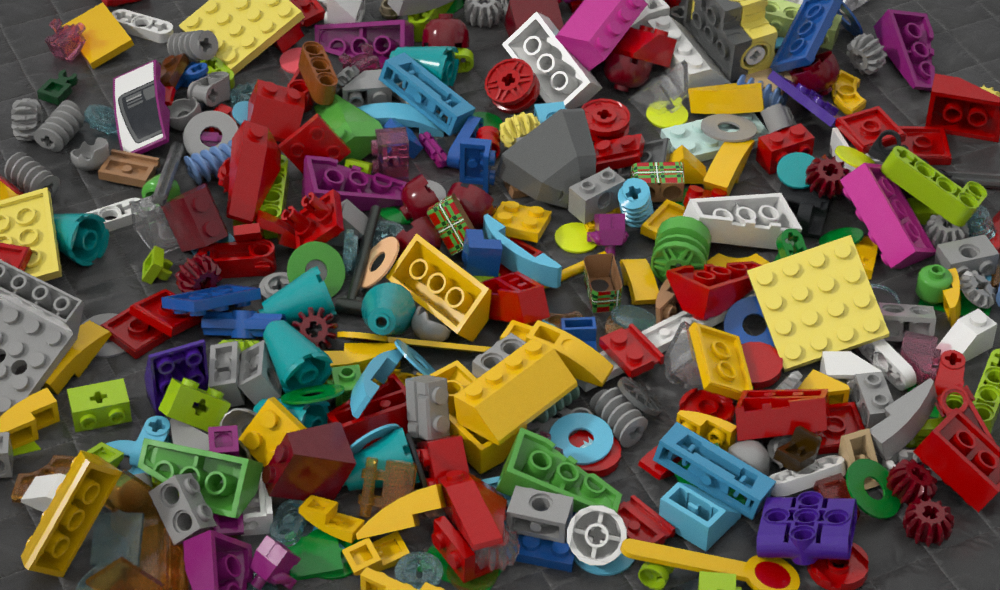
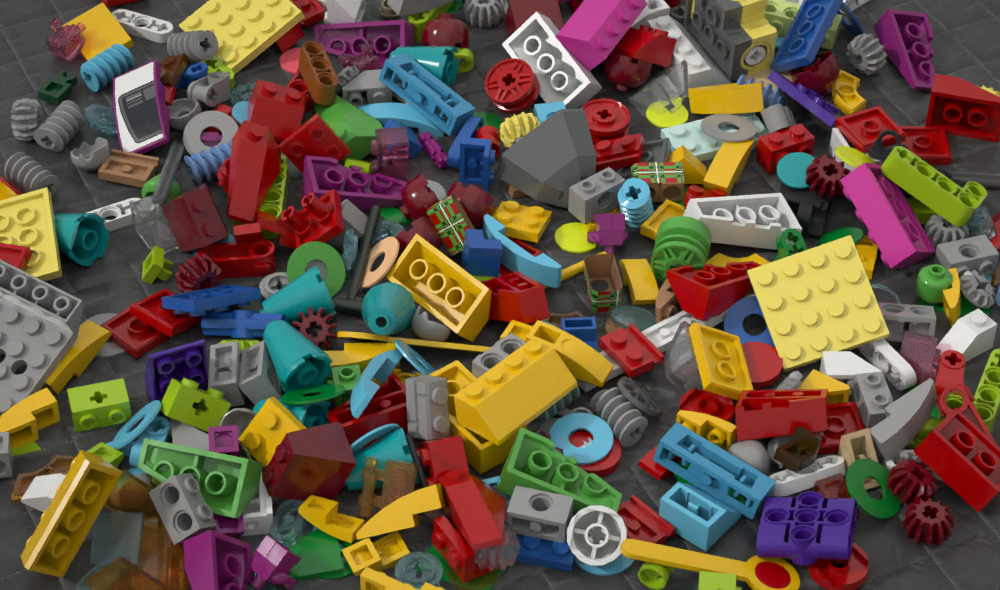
none -> medium azure piece [80,43,135,92]
none -> medium azure gear [112,400,162,449]

